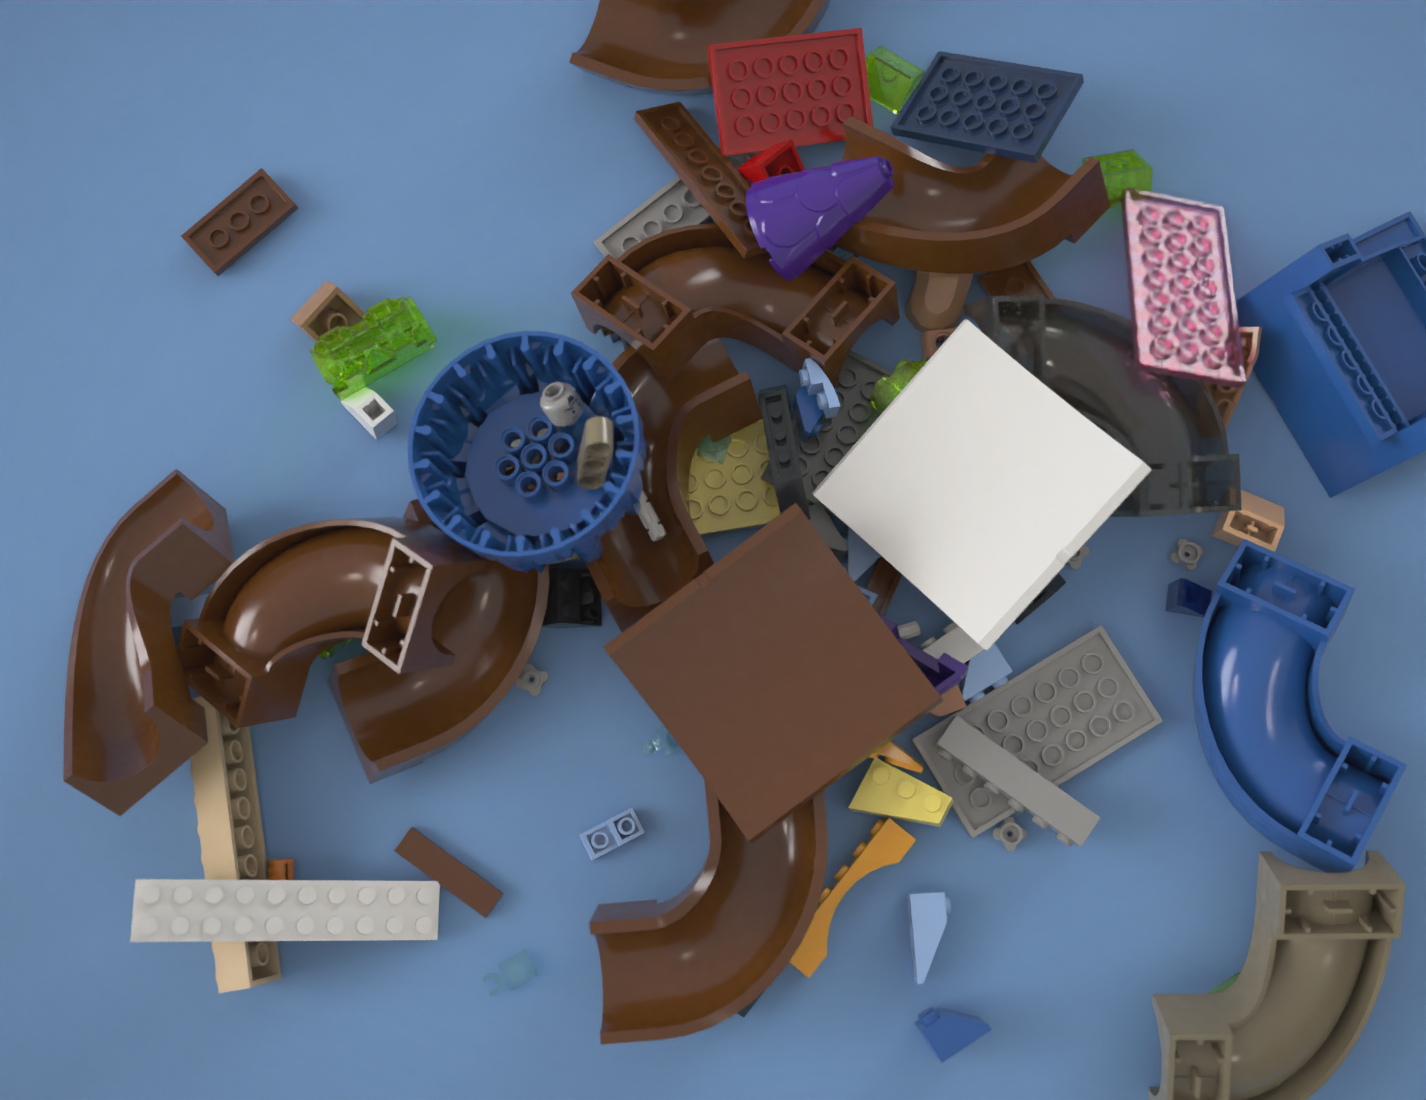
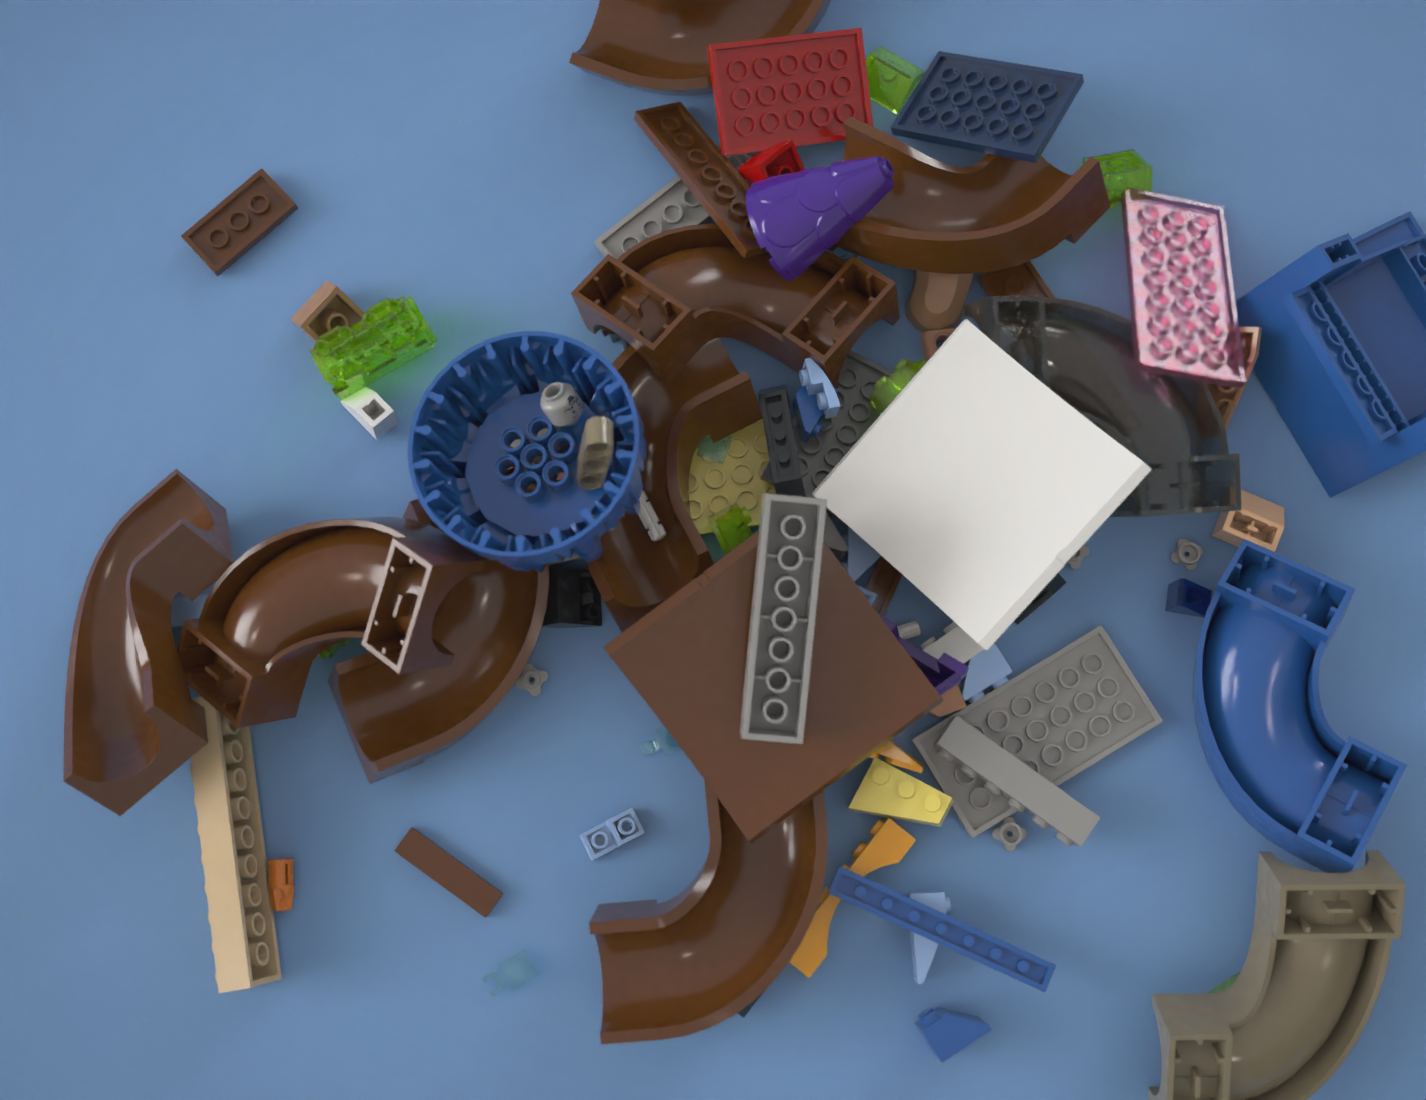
white plate [130,879,440,942] -> none
none -> clear neon green slope [707,503,756,555]
none -> light grey brick [740,493,827,744]
none -> blue plate [827,866,1056,993]

